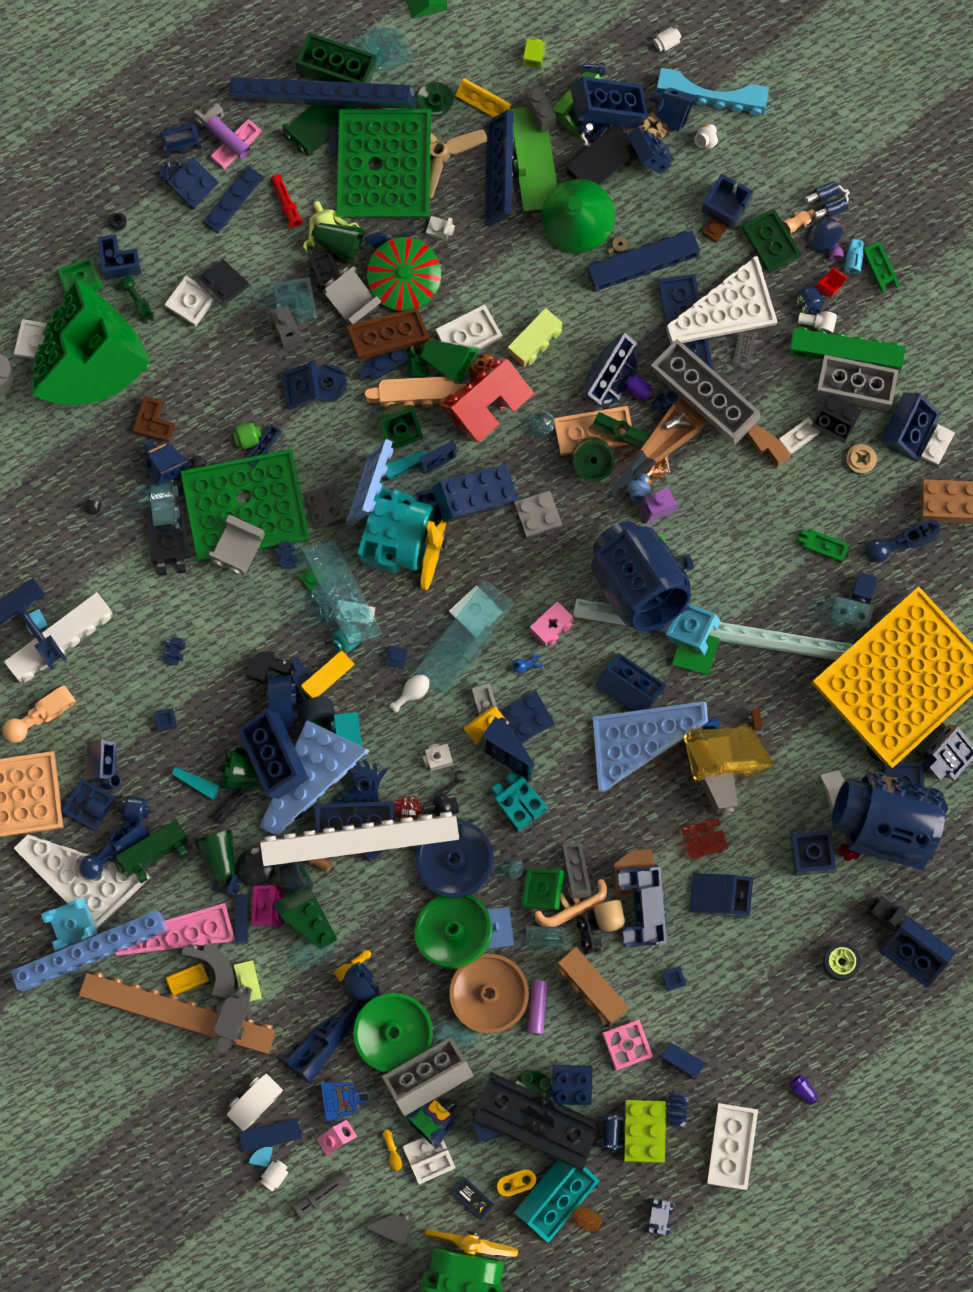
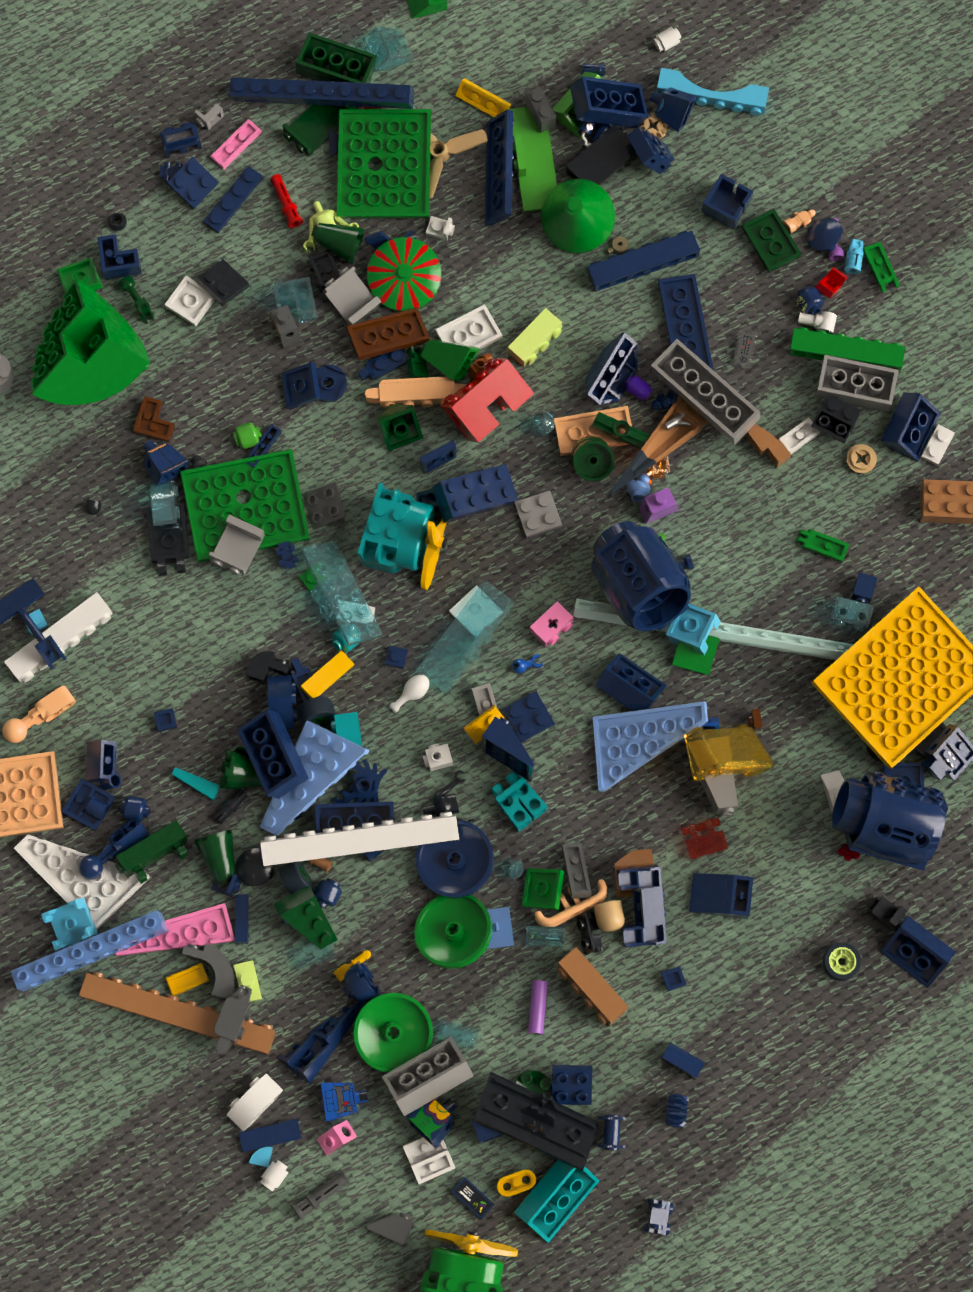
white plate [14,319,47,360] -> none
dark blue piece [163,637,186,665] -> none
medium lavender piece [206,116,250,158] -> none
dark pink bracket [252,885,284,927] -> none
light blue plate [346,439,393,526] -> none
yellow piece [383,1129,402,1171] -> none
teal piece [385,450,427,481] -> none
clear red head [394,795,423,820] -> none
dark green dish [417,82,454,117] -> none
medium nougat dish [450,954,529,1034] -> none
lime brick [523,39,545,69] -> none
clear orange brick [572,1205,604,1233] -> none
bright pink piece [602,1020,653,1071] -> none
lime brick [624,1100,666,1164] -> none
white wing [666,256,777,344] -> none
white animal [694,124,718,149] -> none
reddish brown plate [702,217,728,243] -> none
white plate [707,1103,758,1190] -> none
dark purple cone [789,1074,818,1105] -> none
dark blue brick [790,830,836,876] -> none
dark blue piece [805,181,850,219] -> none
dark blue beam [865,520,940,563] -> none
none -> dark blue head [313,878,342,909]

